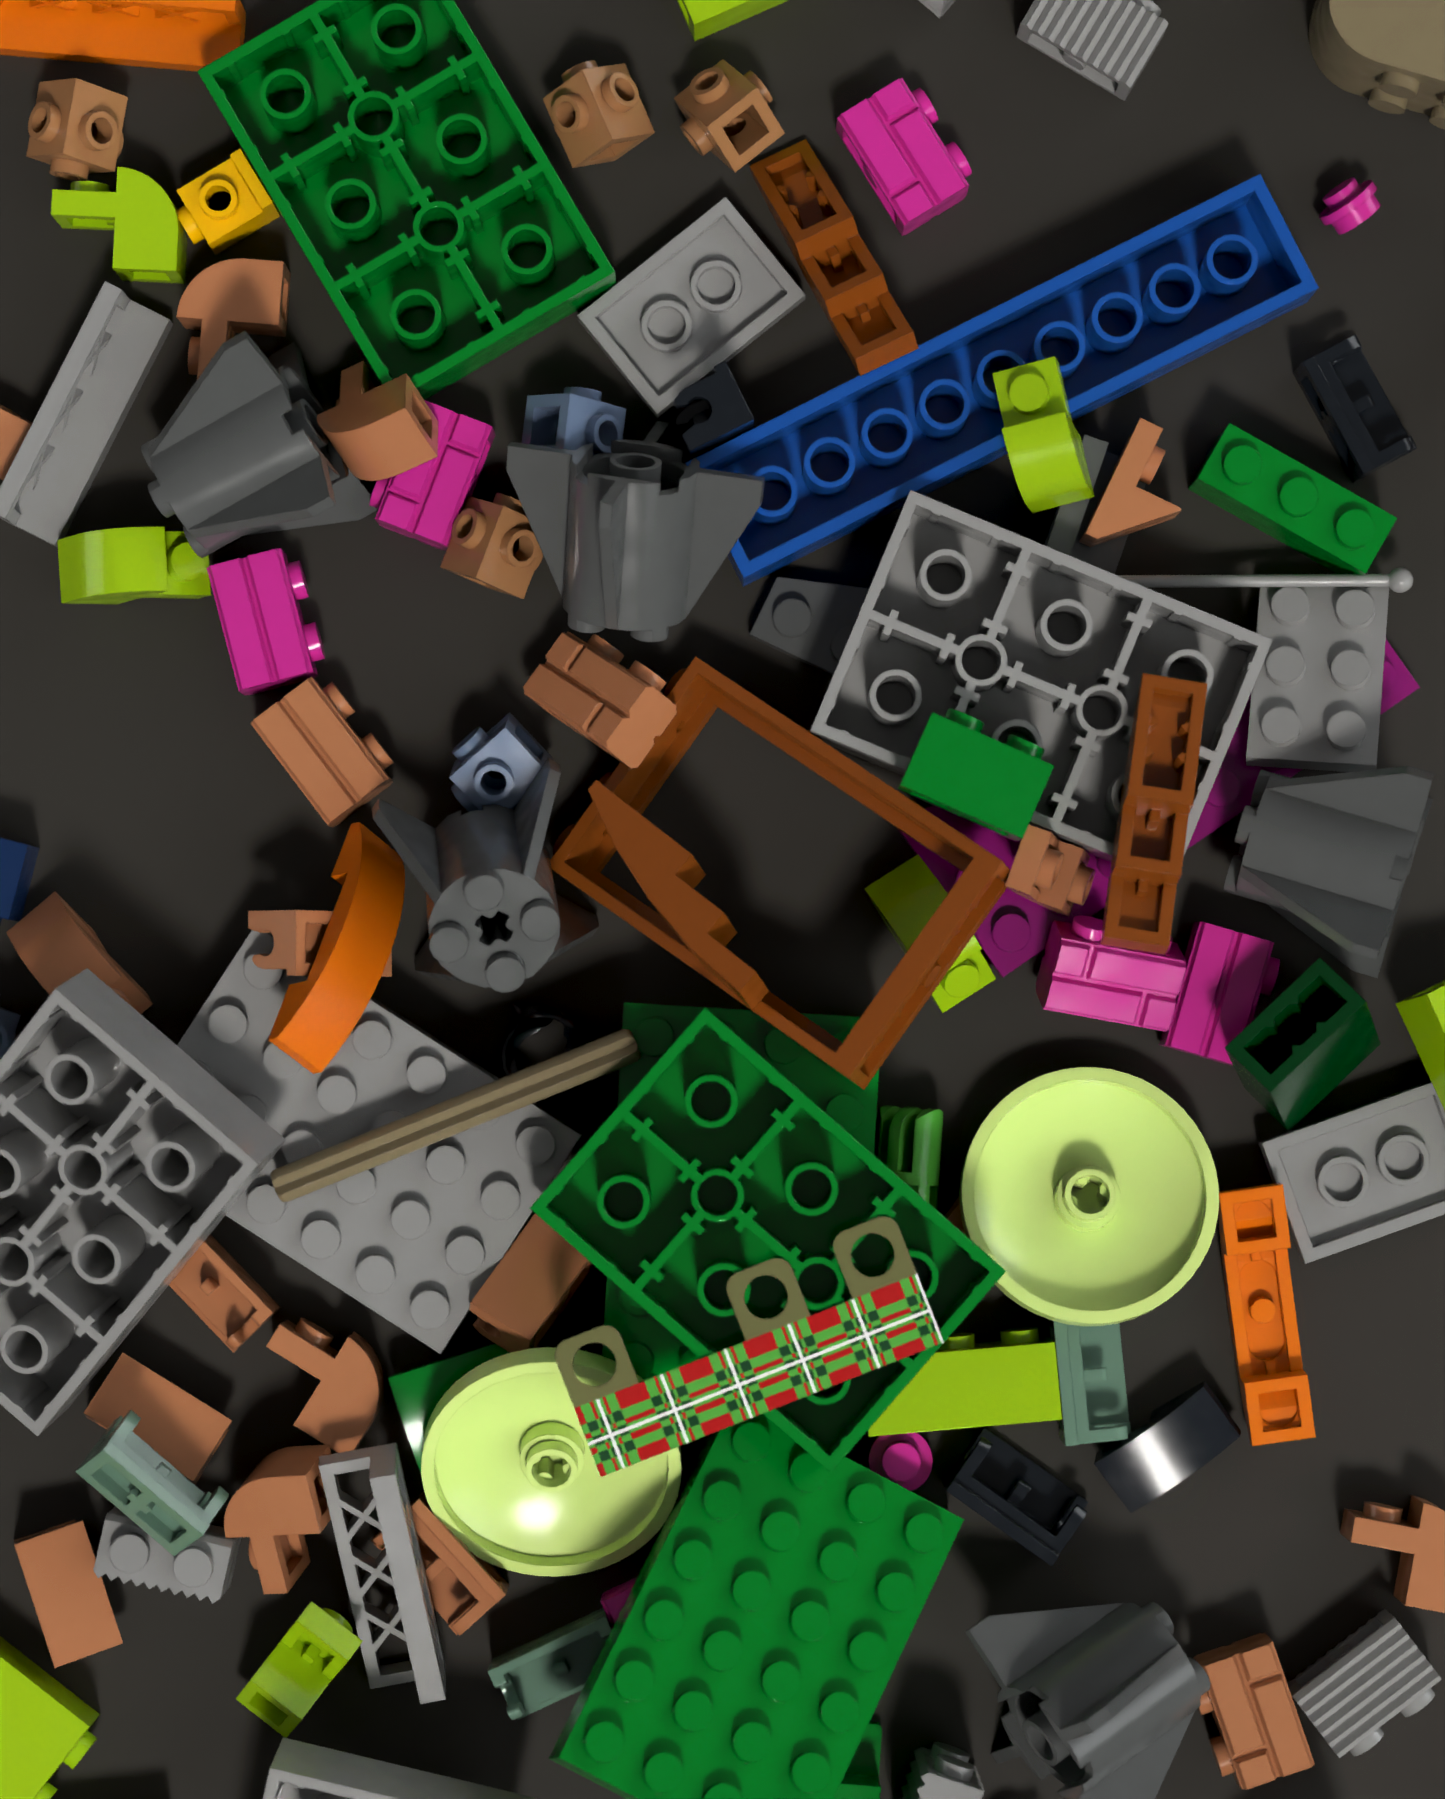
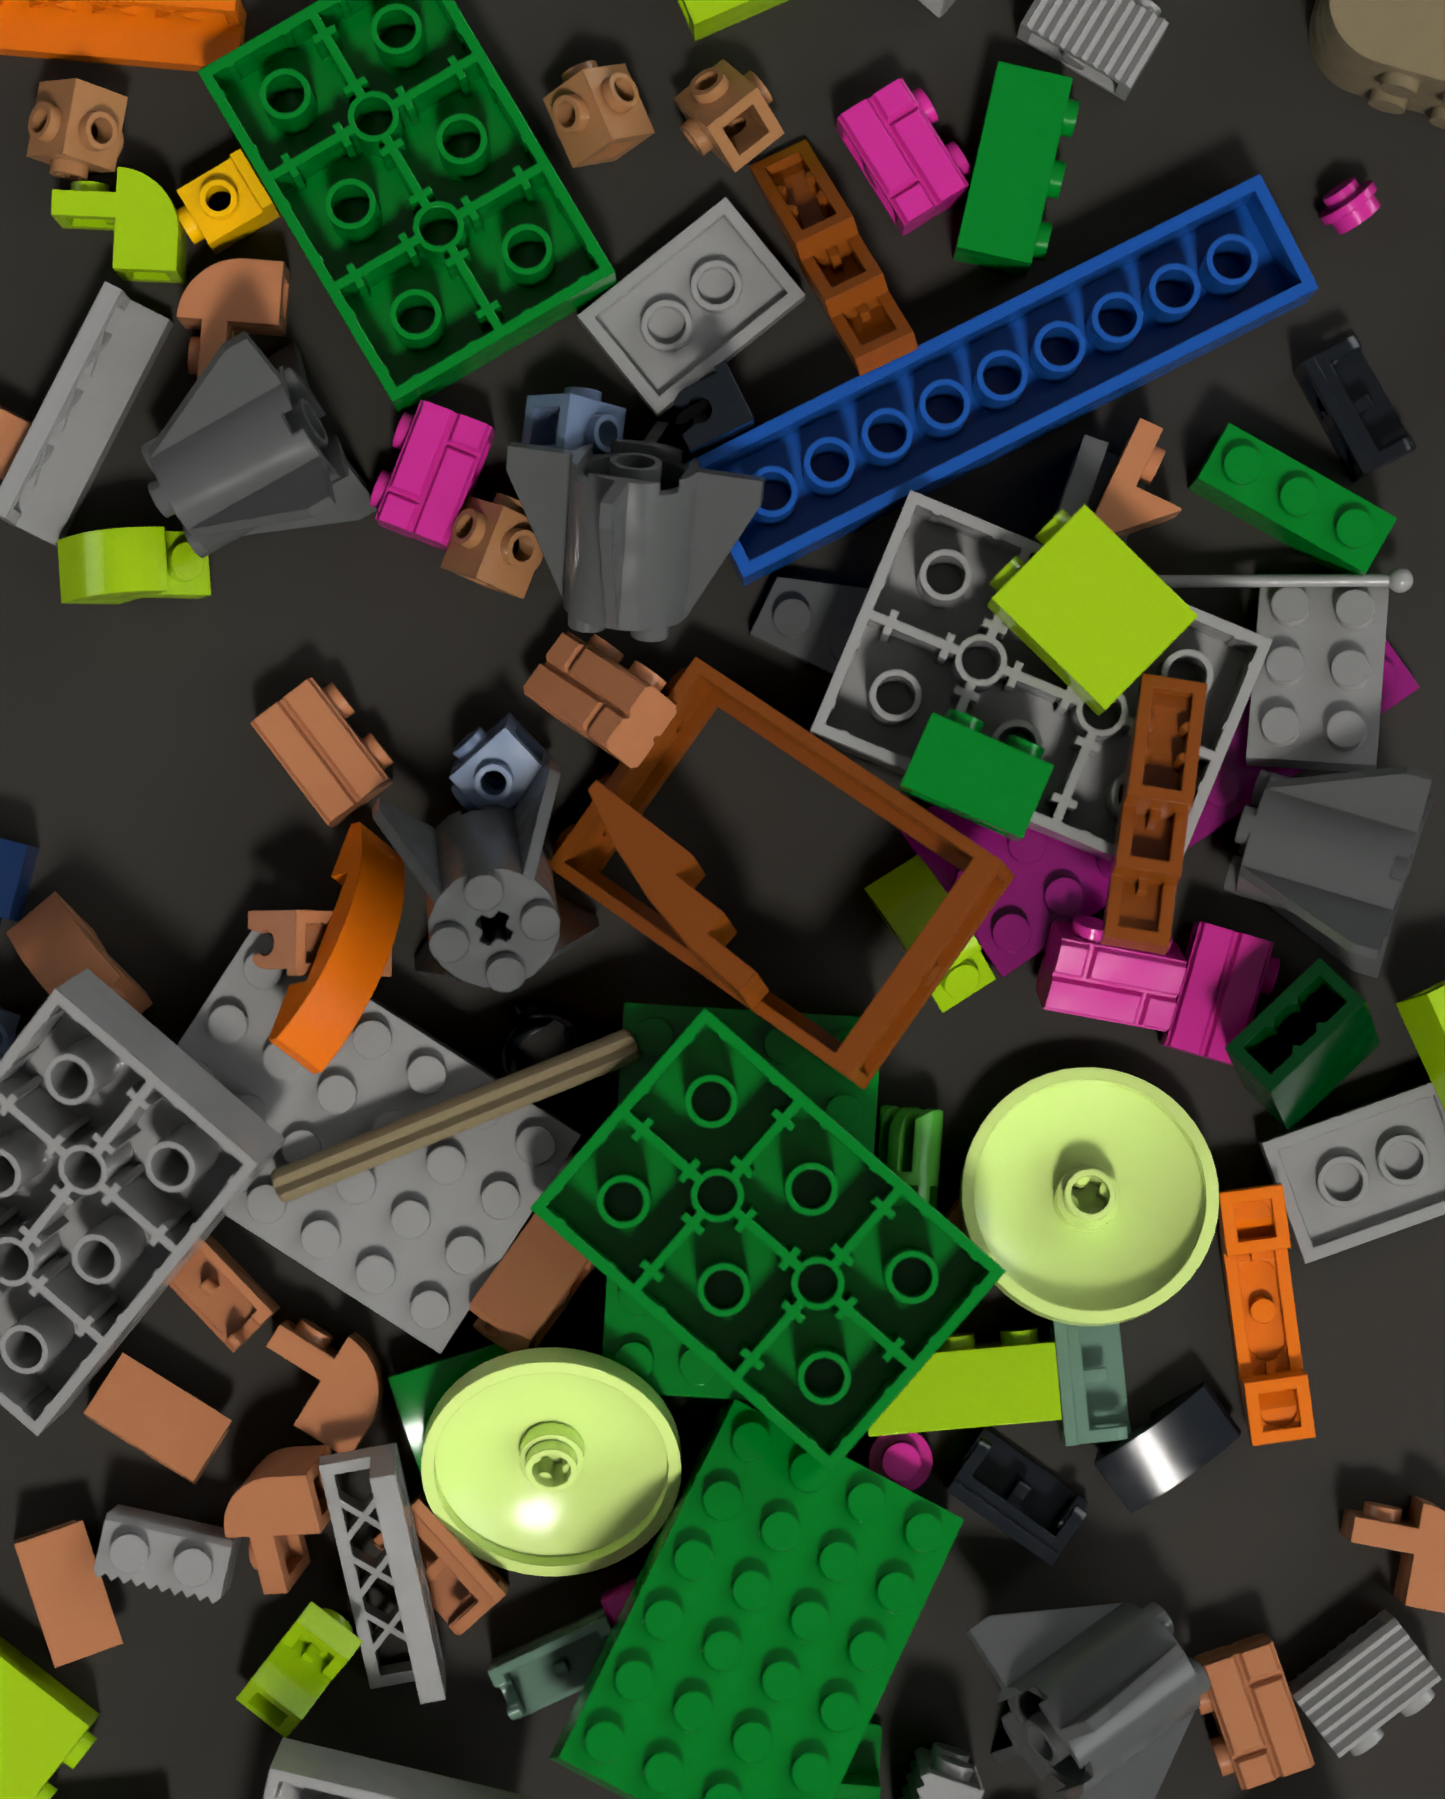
sand green hinge [75,1410,229,1556] -> none
dark pink brick [207,548,325,696] -> none
nougat brick [317,361,439,481] -> none
piece [555,1216,944,1477] -> none
lime brick [992,356,1094,513] -> none
nougat slope [1005,825,1095,917] -> none
none -> green brick [953,61,1080,276]
none -> lime brick [987,504,1198,716]

